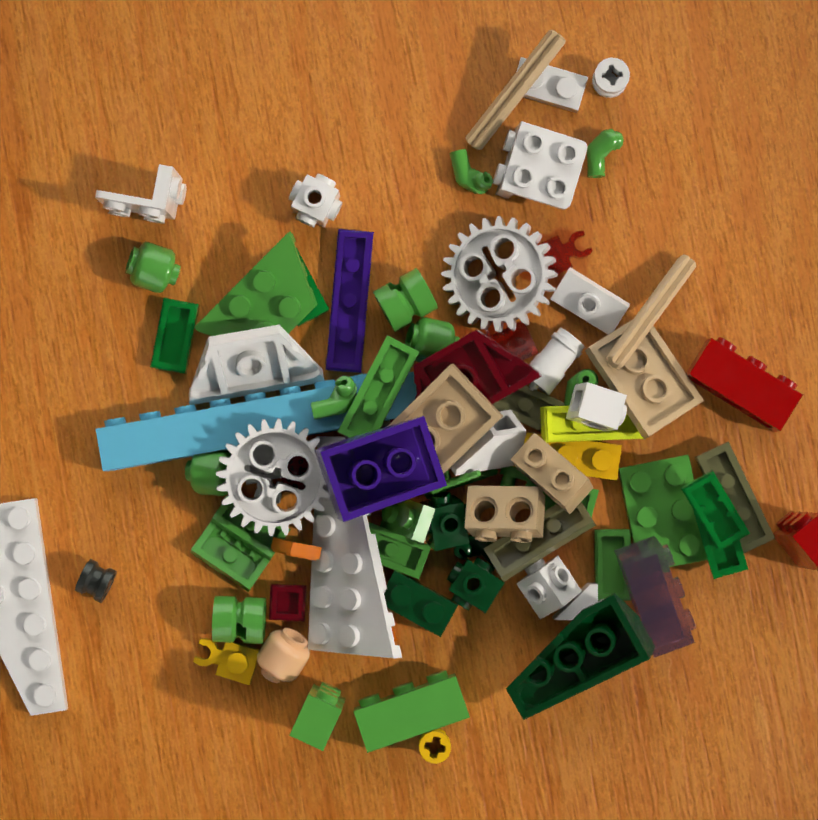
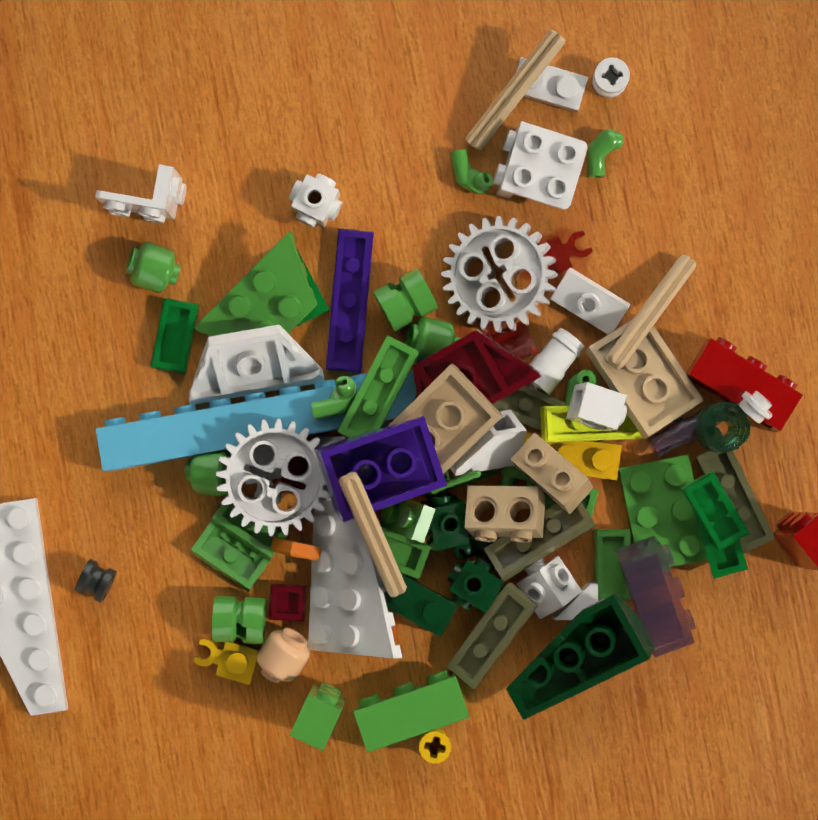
none -> tan axle [339,472,407,597]
none -> olive plate [446,583,538,690]
none -> pin [647,404,720,458]
none -> clear green wheel [695,402,751,453]
none -> white plate [738,391,773,424]

